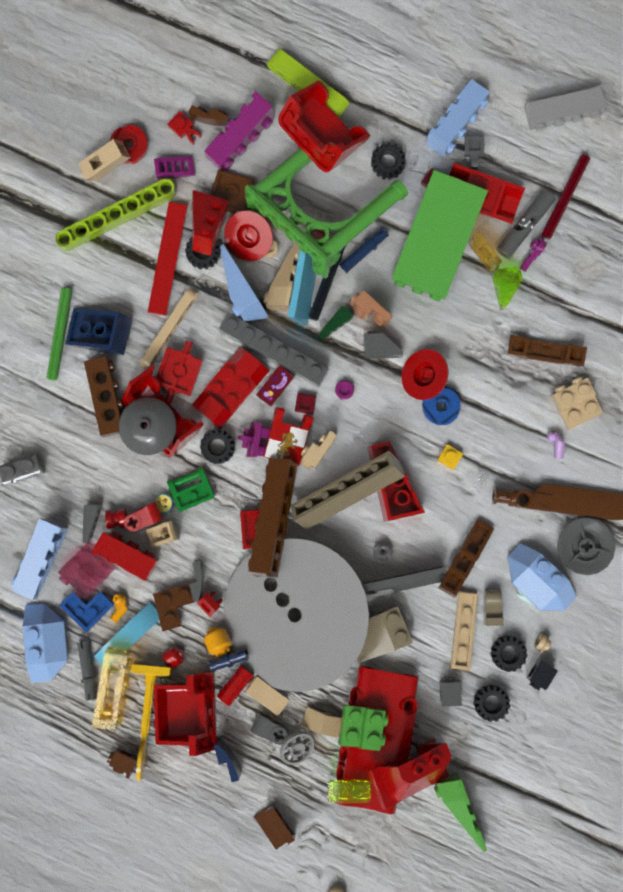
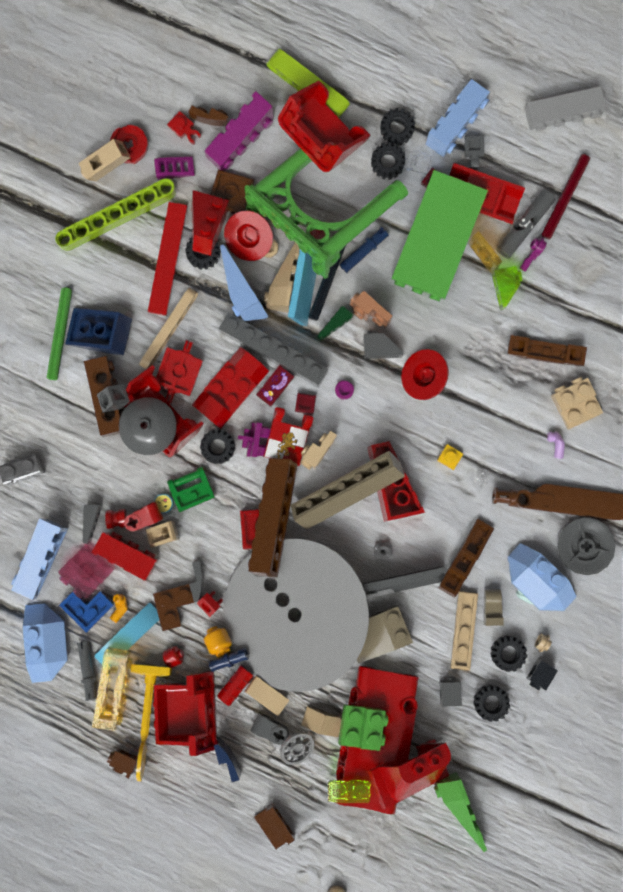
blue plate [422,388,460,426] -> none
none -> dark grey brick [97,384,130,413]
none -> black tyre [380,108,415,145]

